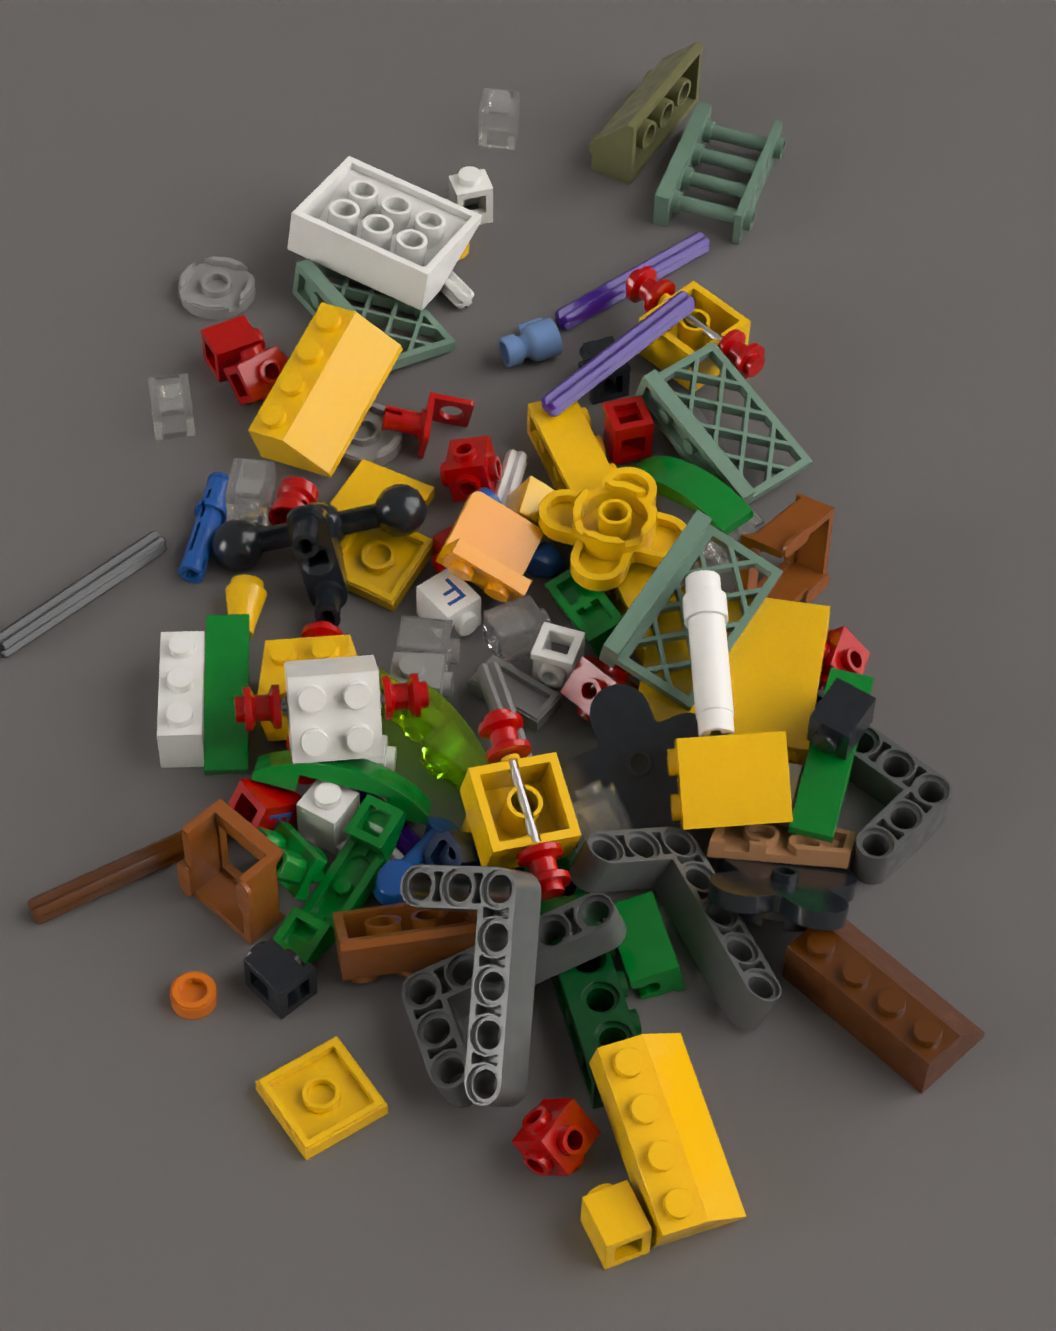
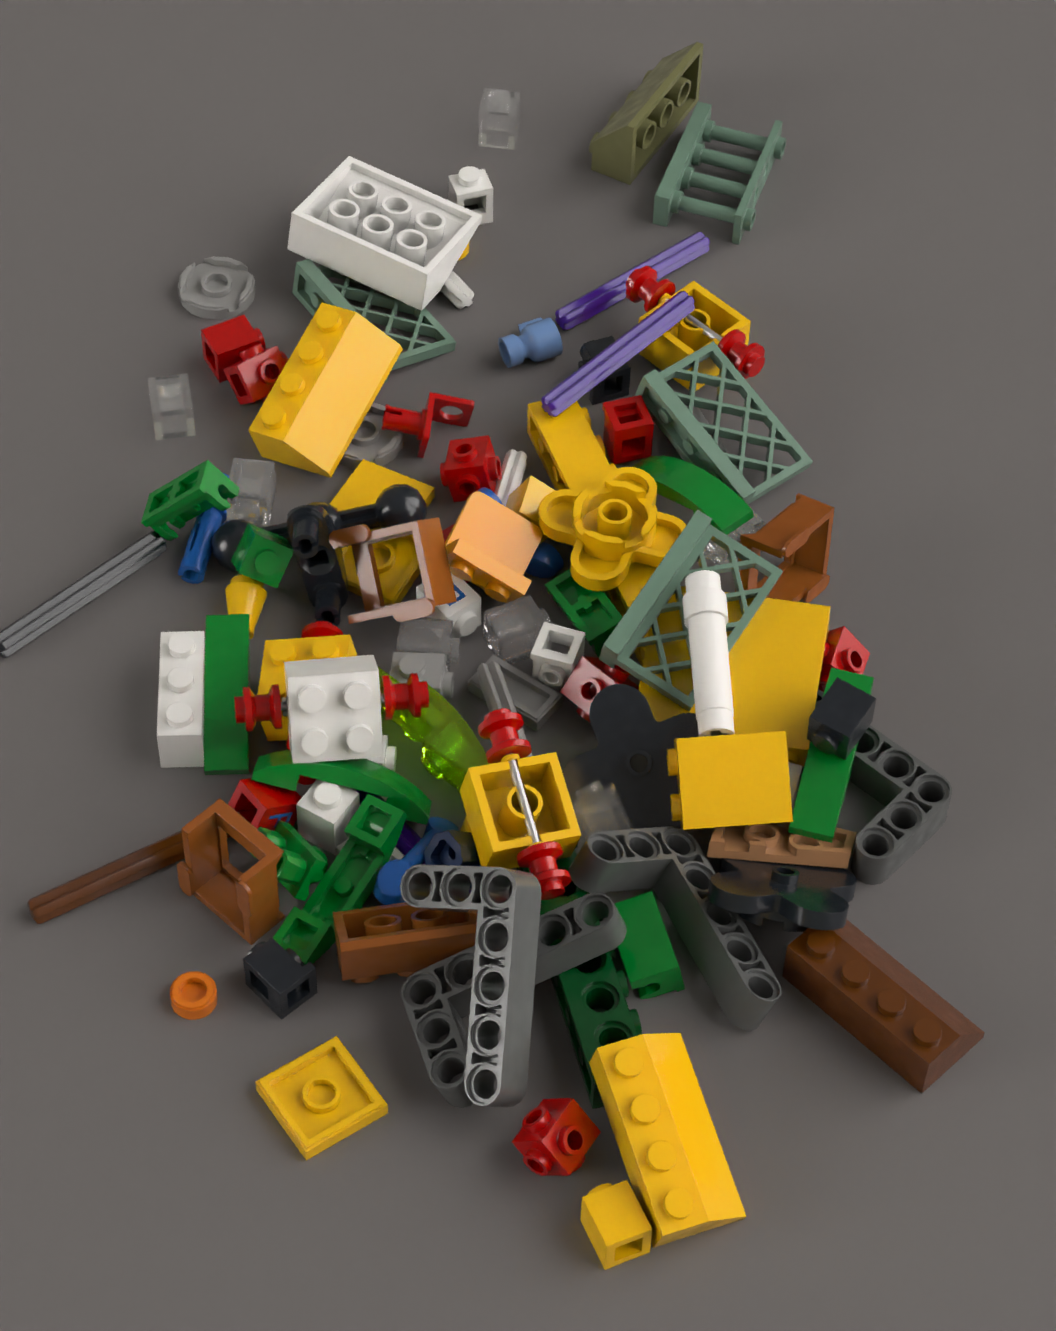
red wheel [268,476,319,525] -> none
none -> green hinge [141,460,240,541]
none -> green brick [231,523,294,588]
none -> dark orange piece [329,517,457,624]

